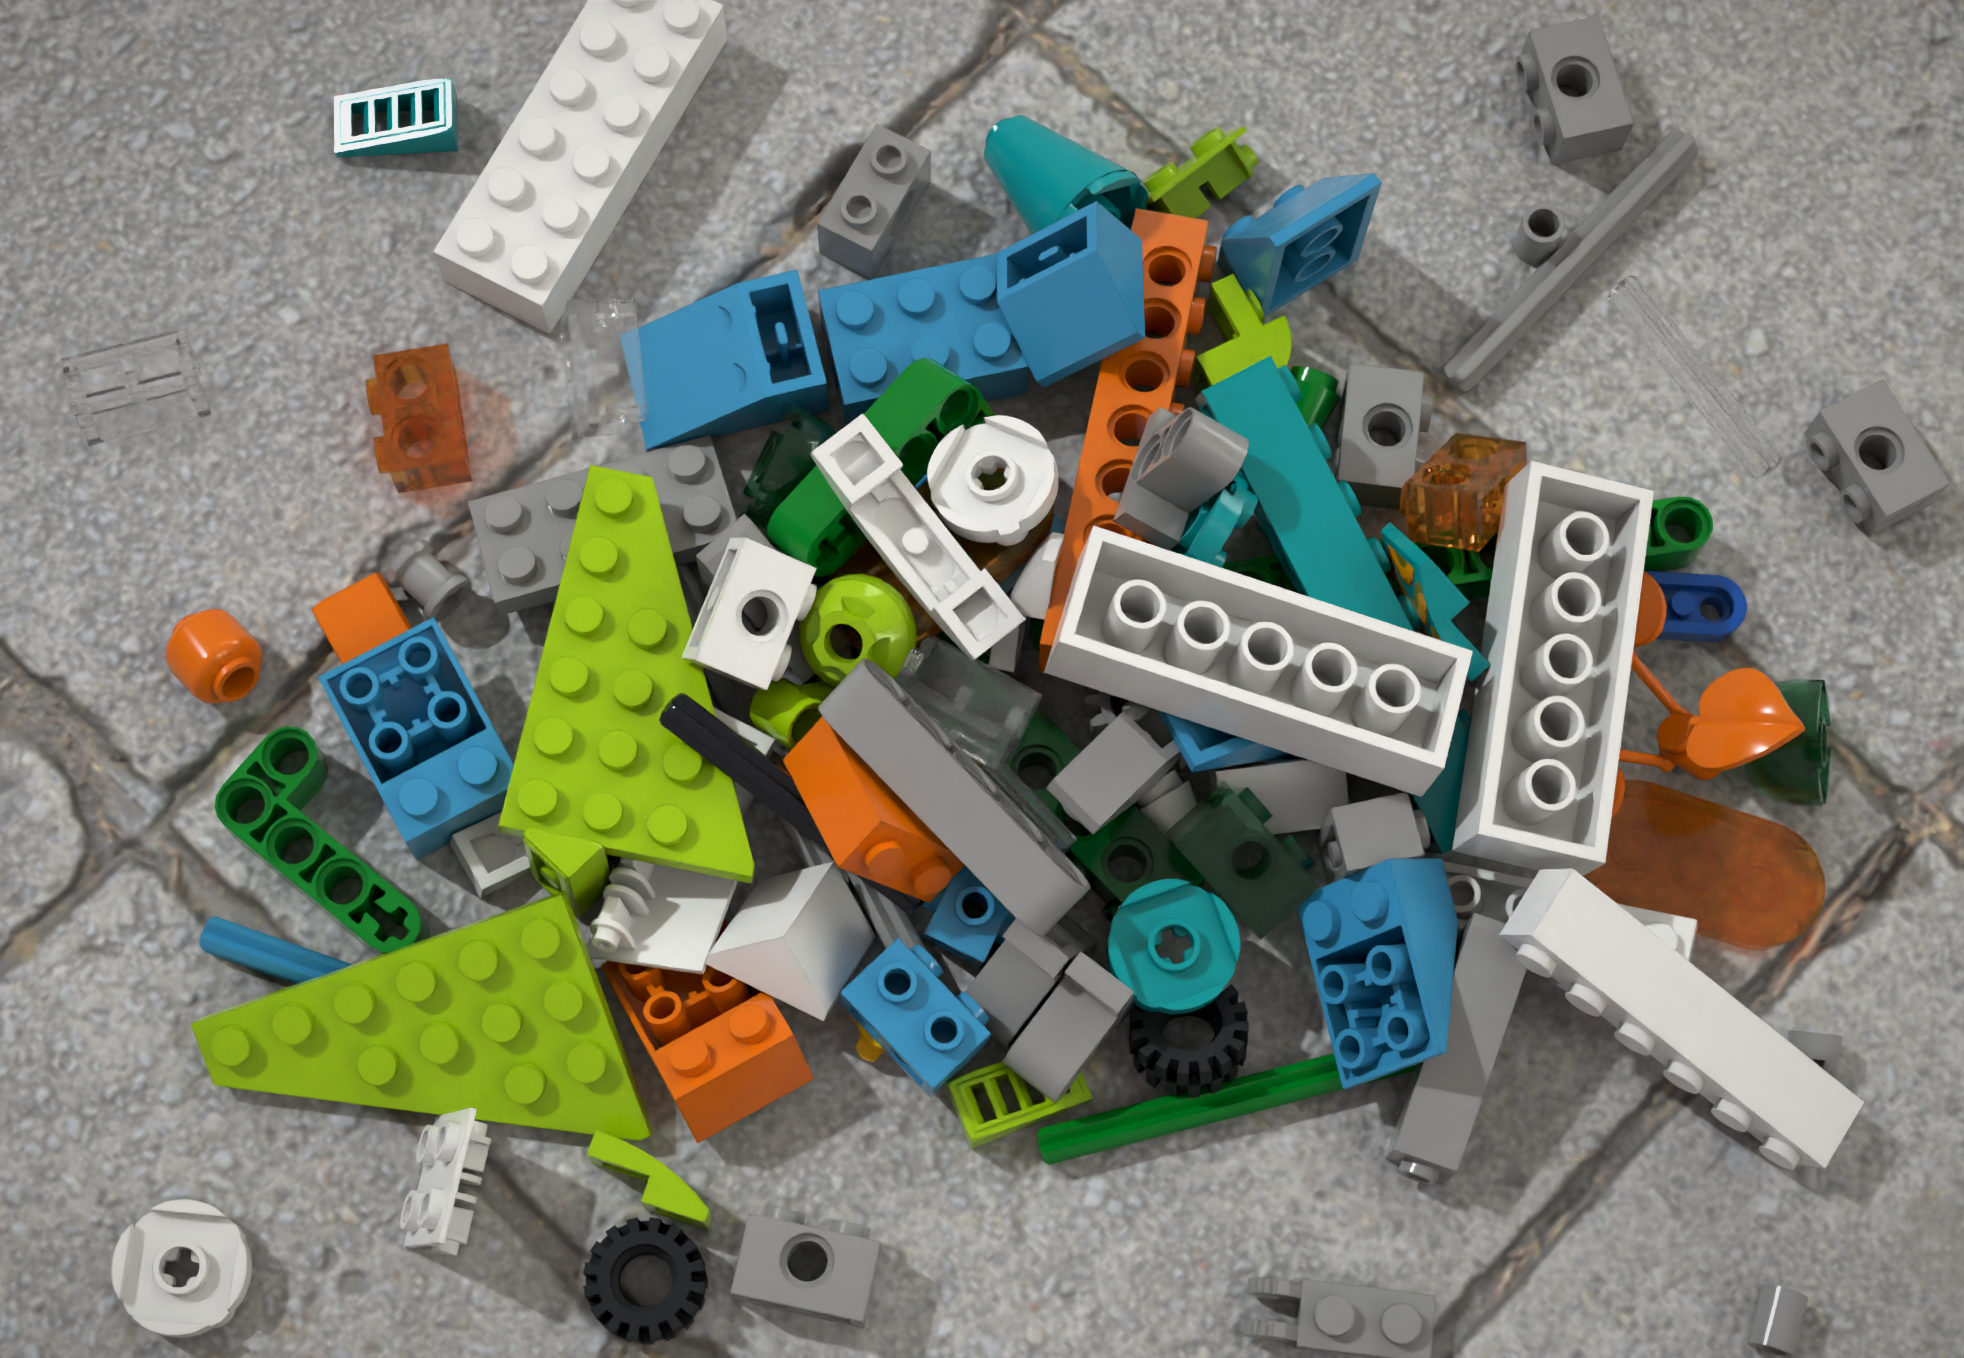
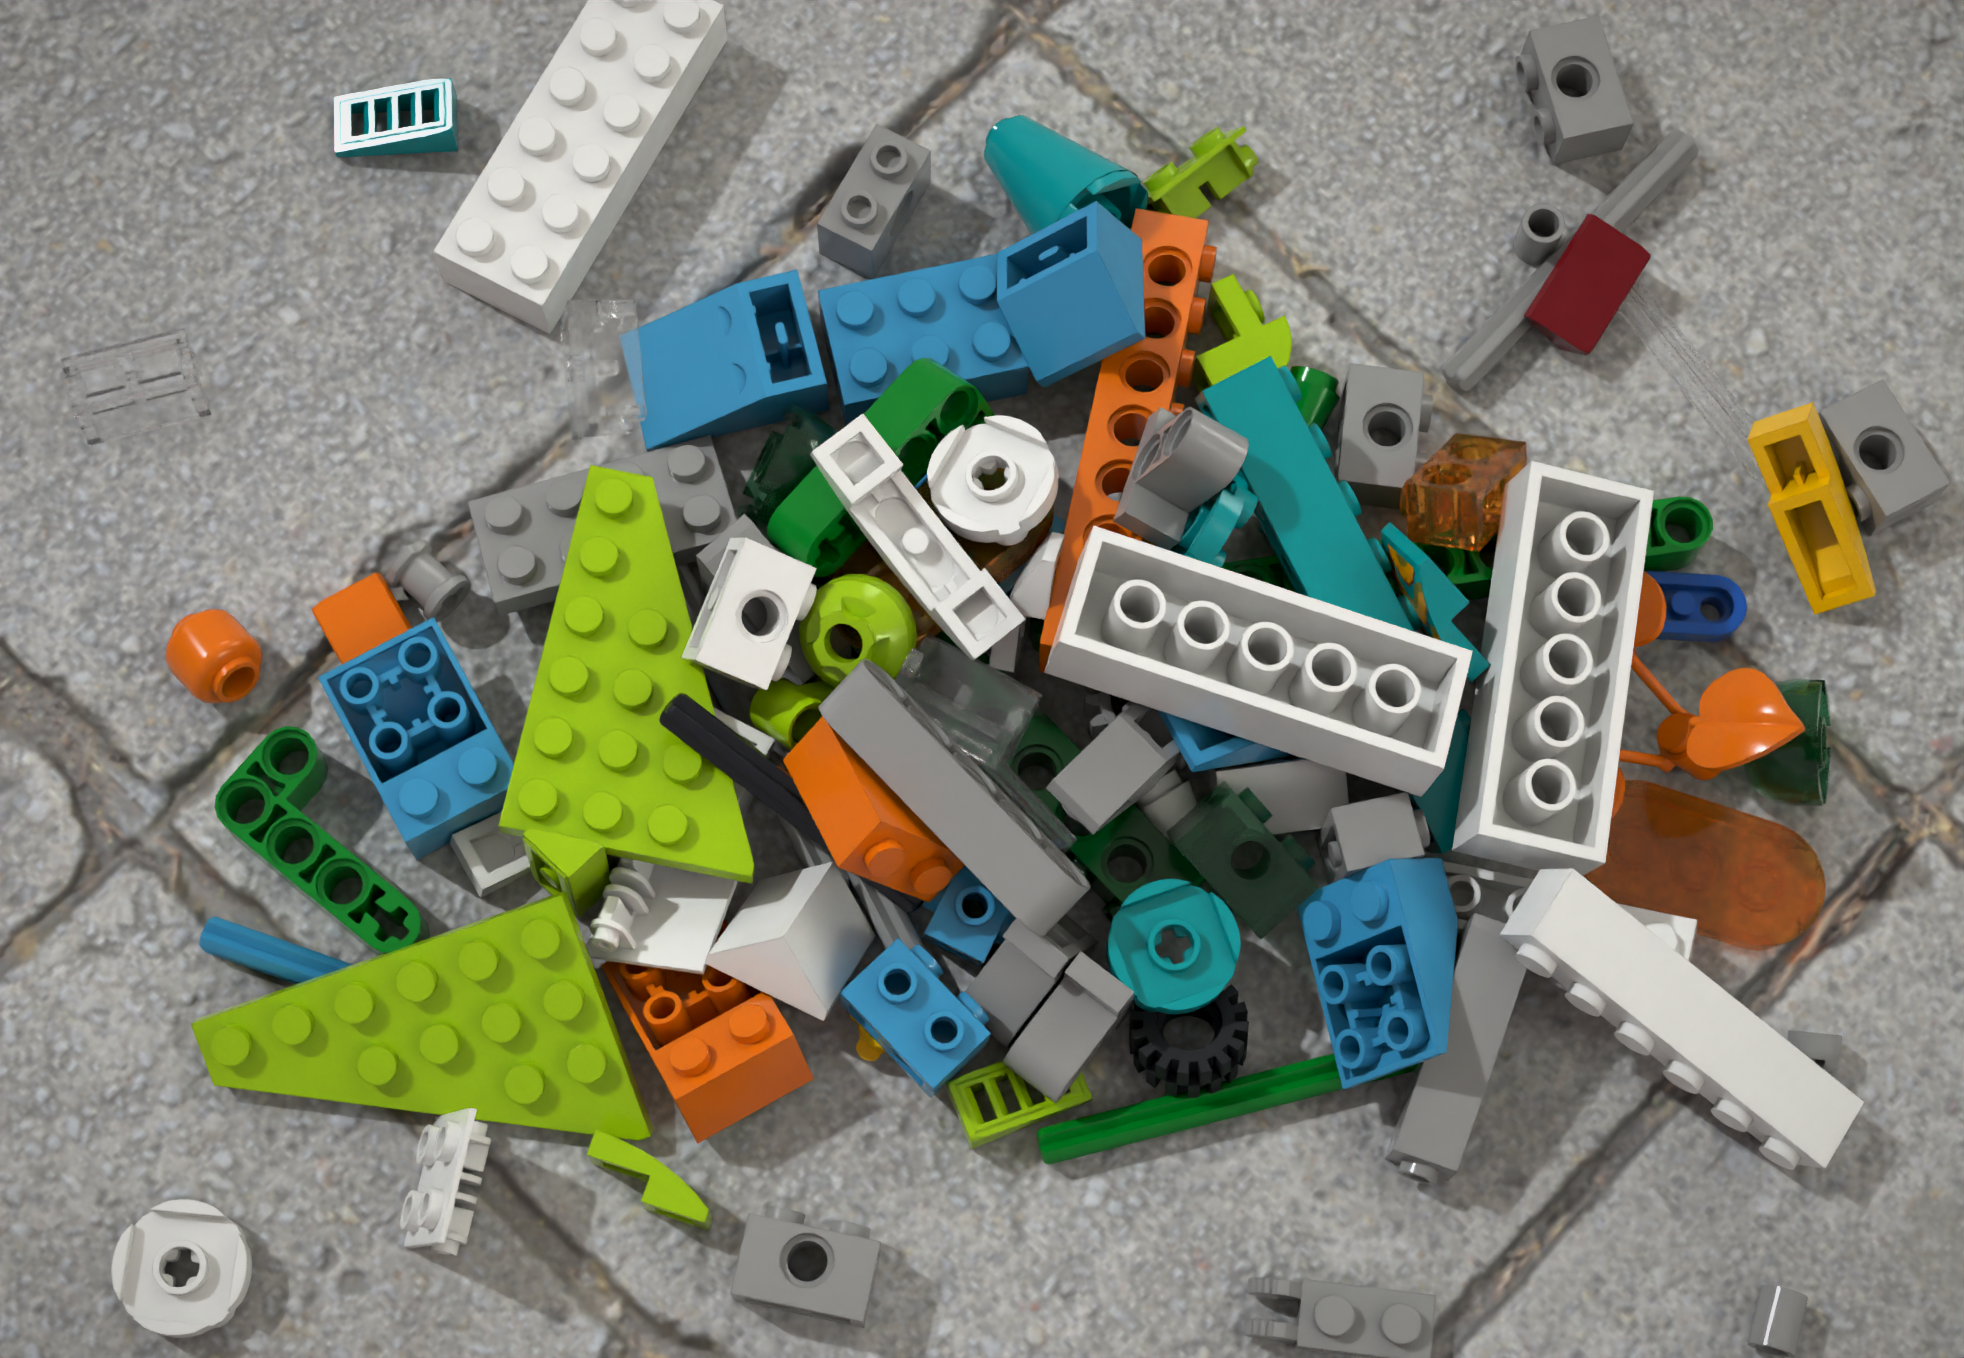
clear orange brick [365,343,473,493] -> none
black tyre [583,1217,708,1345] -> none
dark azure slope [1217,173,1382,317] -> none
none -> dark red slope [1524,214,1651,355]
none -> yellow slope [1747,402,1876,615]

